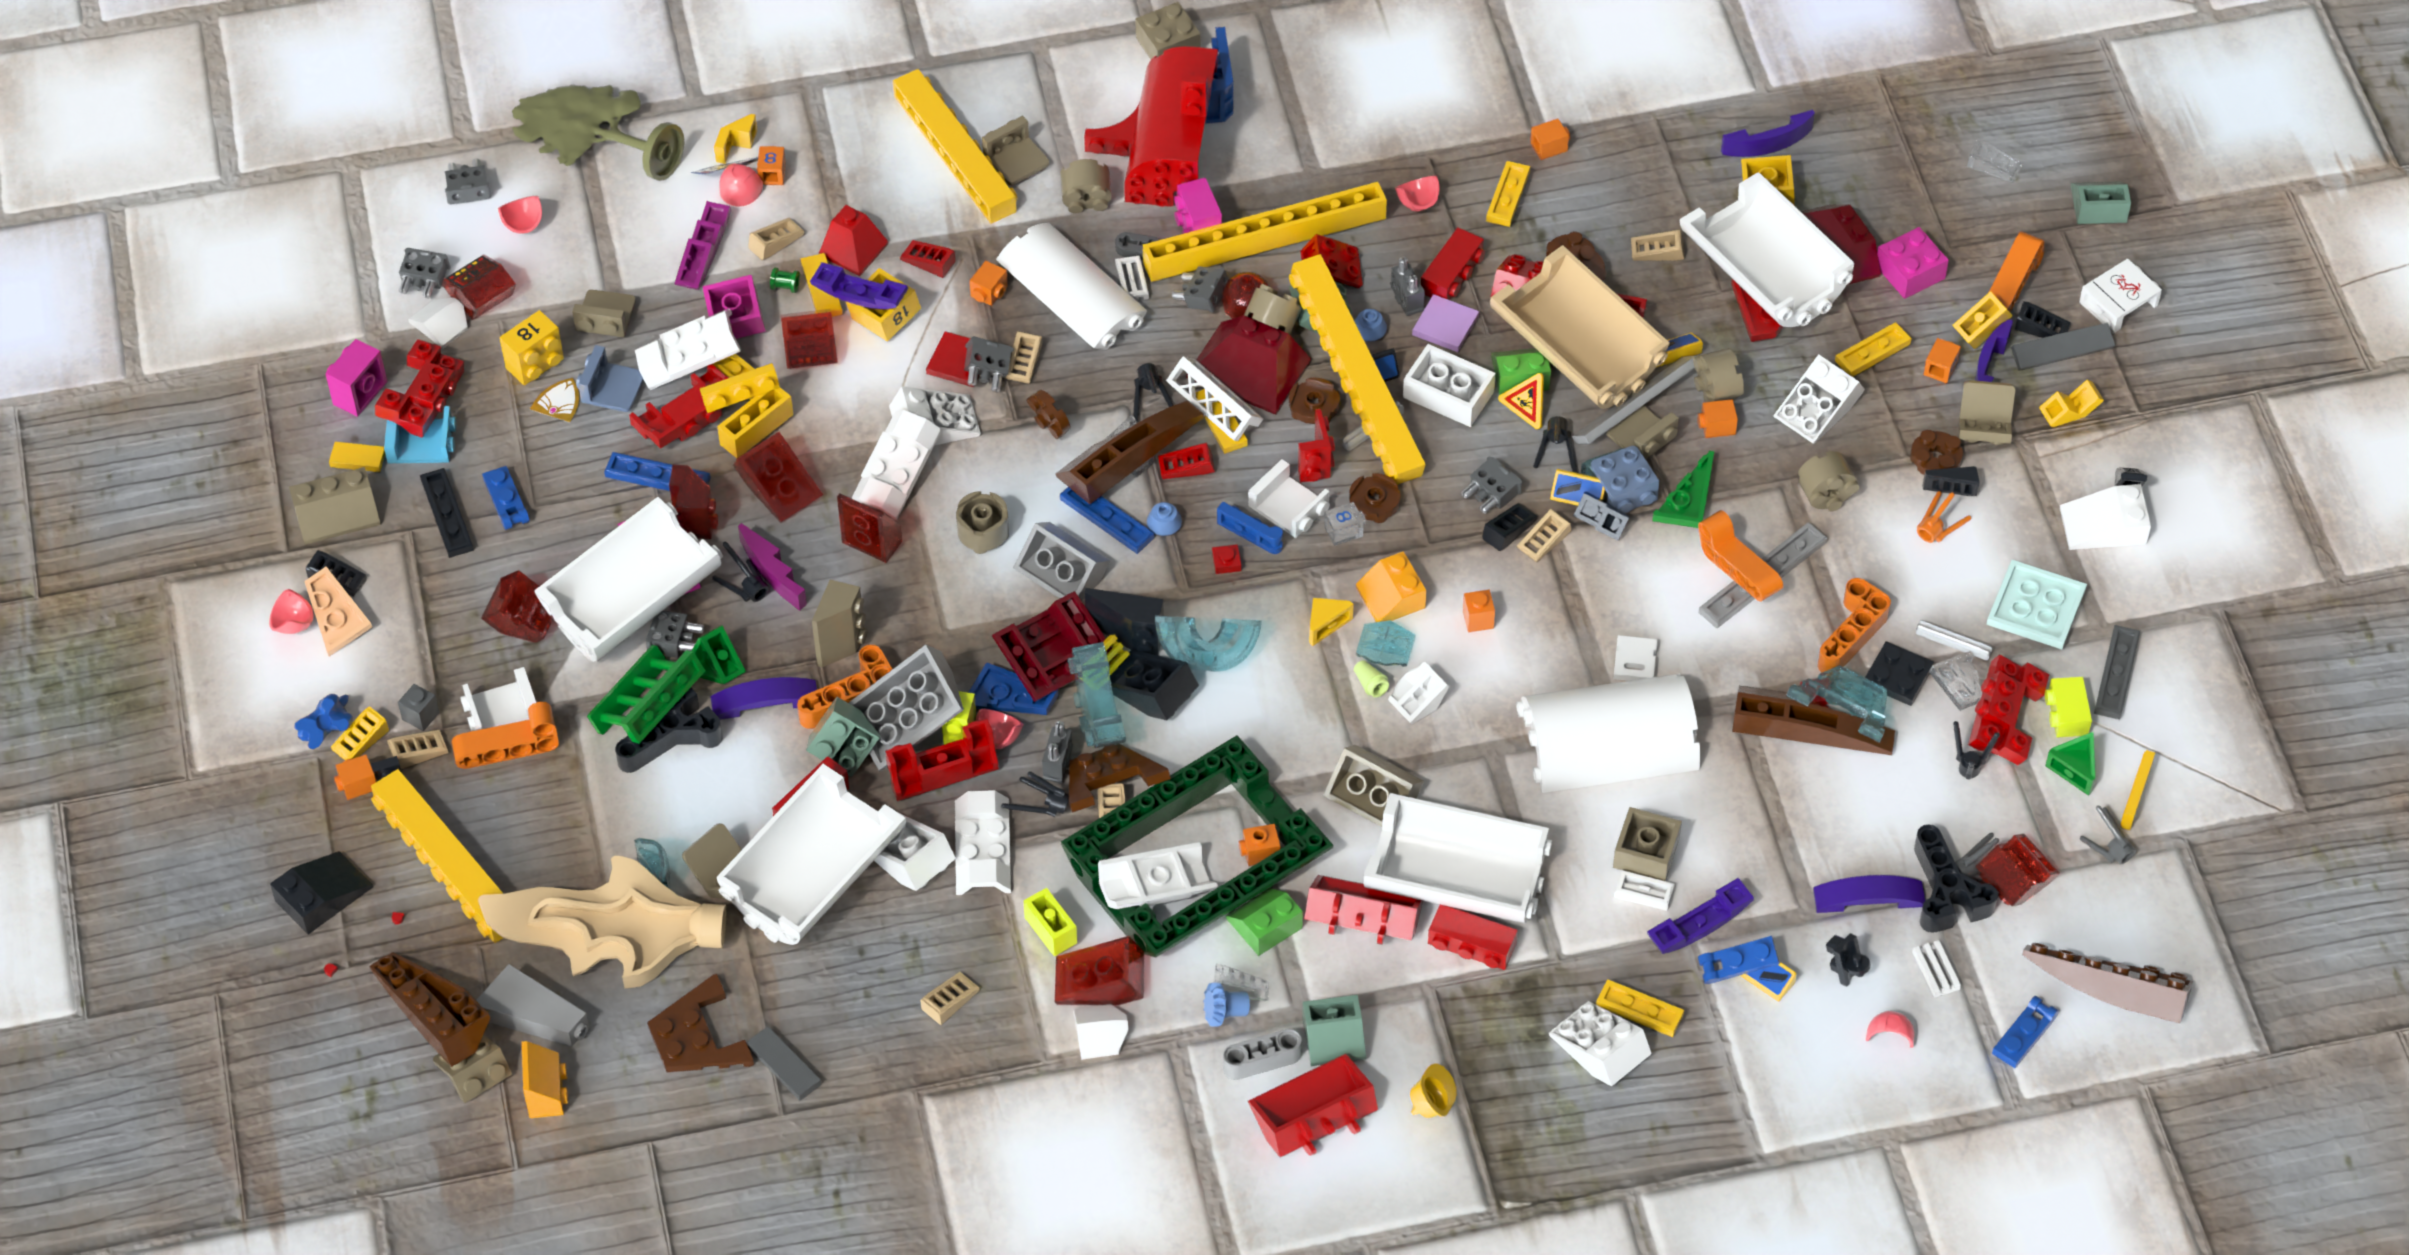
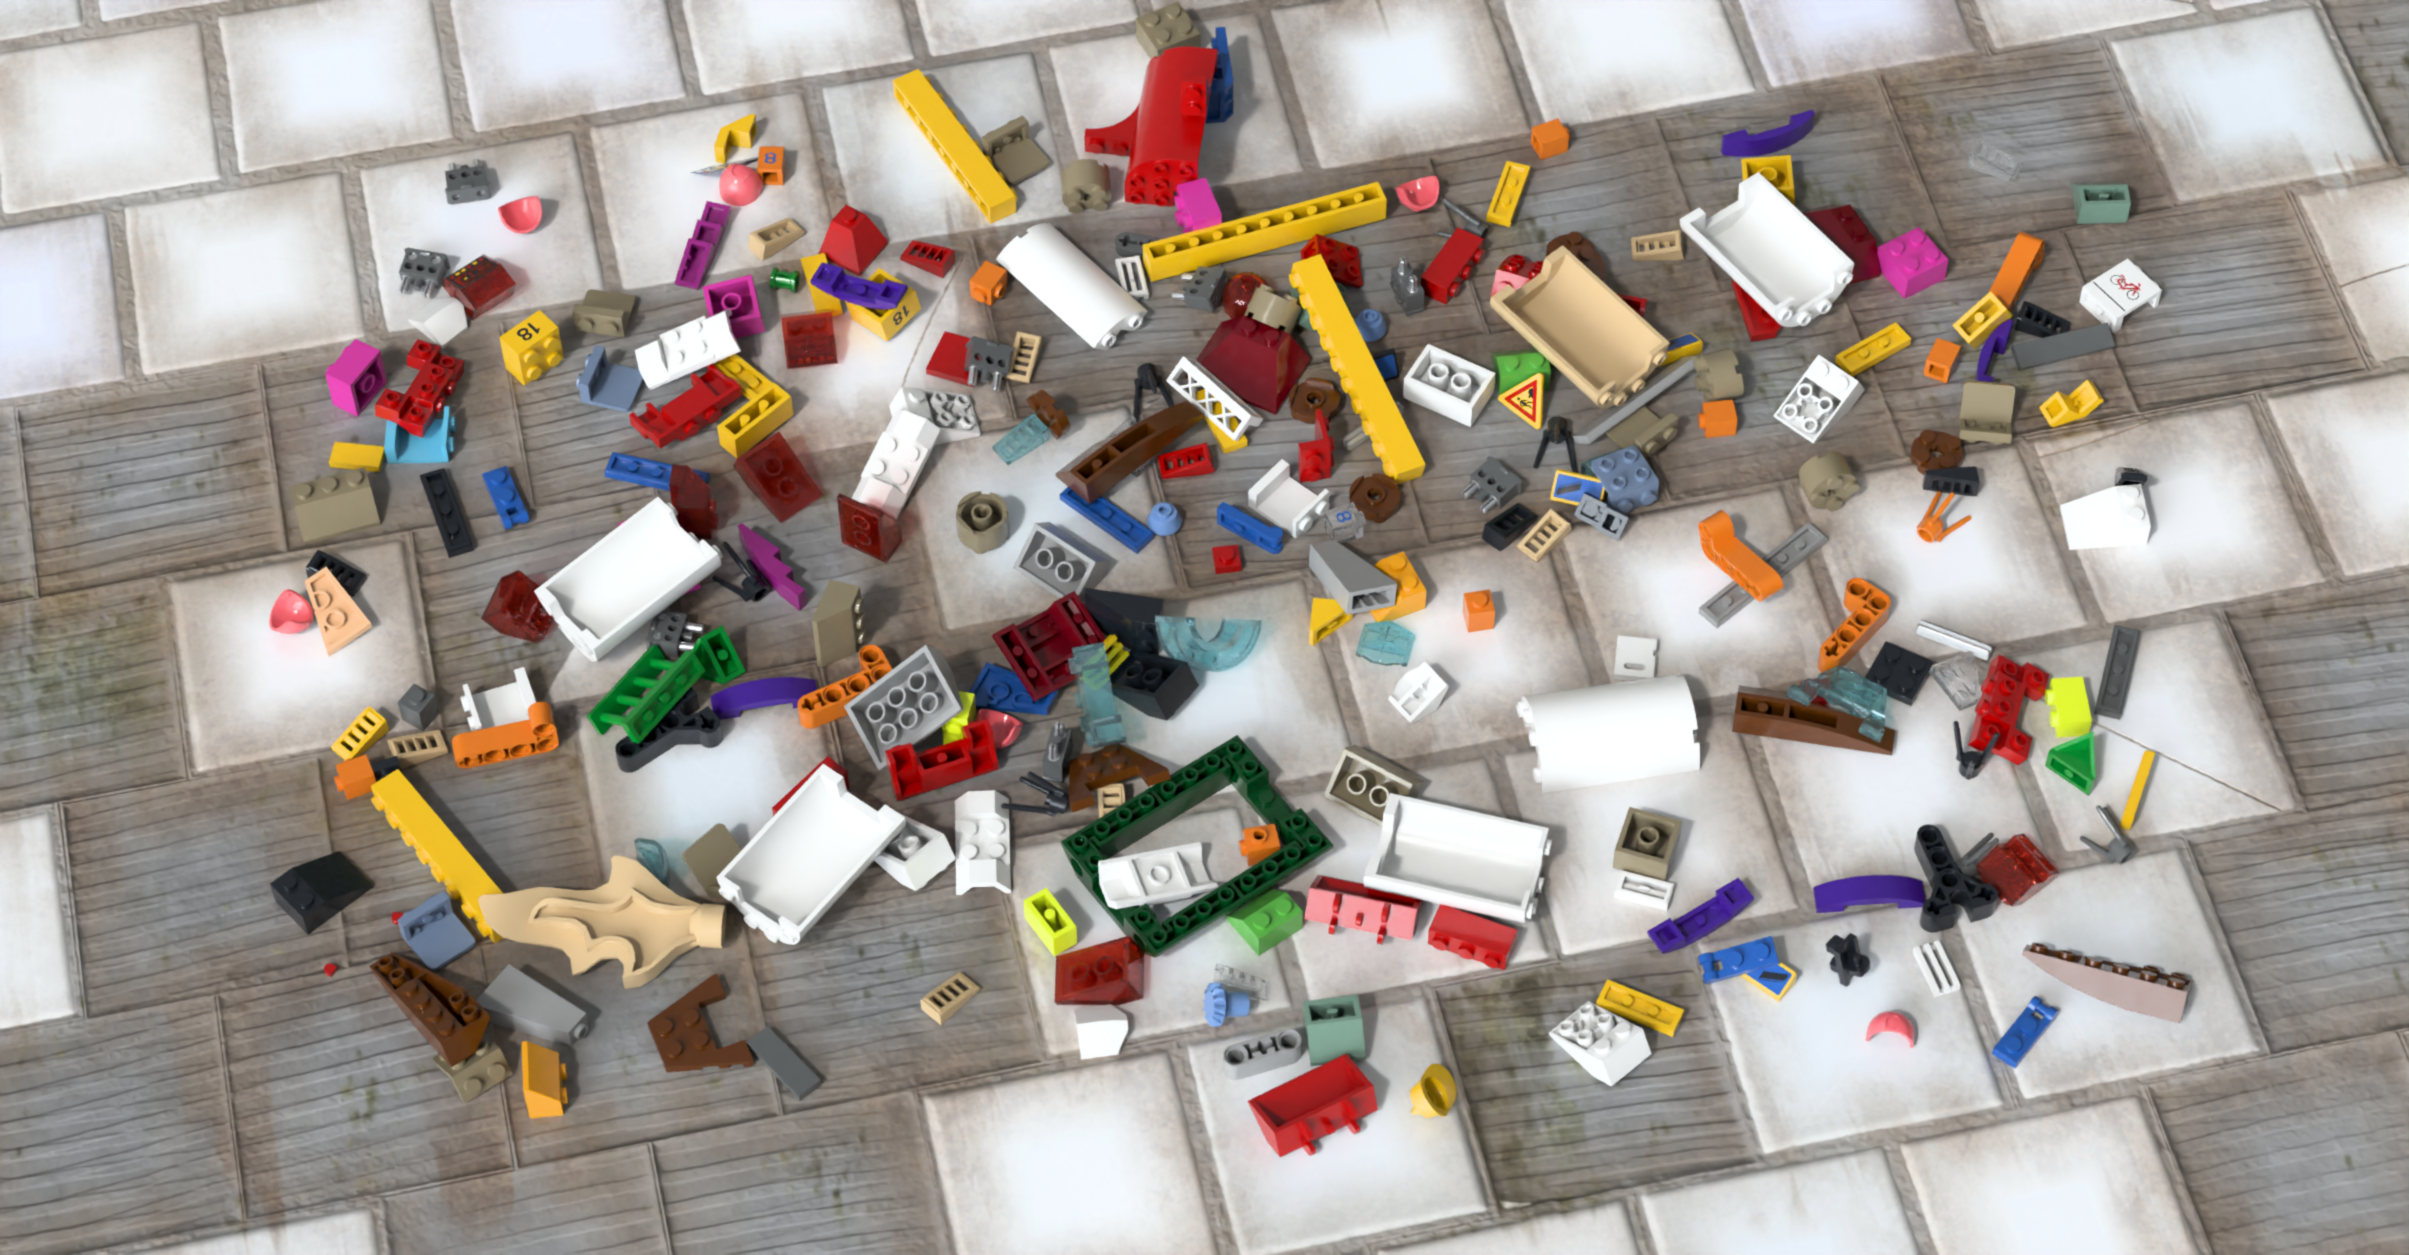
blue animal [294,694,353,750] -> none
olive plant [512,84,685,181] -> none
sticker [530,378,579,422] -> none
yellow plate [700,363,780,413] -> none
sand green slope [806,697,880,777] -> none
yellowish green cone [1354,660,1389,697] -> none
lavender tile [1412,294,1479,352] -> none
green wing [1652,450,1714,528] -> none
light aqua plate [1986,560,2087,649] -> none
none -> sand blue bracket [397,891,476,972]
none -> clear light blue slope [992,414,1049,465]
none -> light grey slope [1309,540,1397,615]
none -> dark grey plant [1436,198,1489,239]

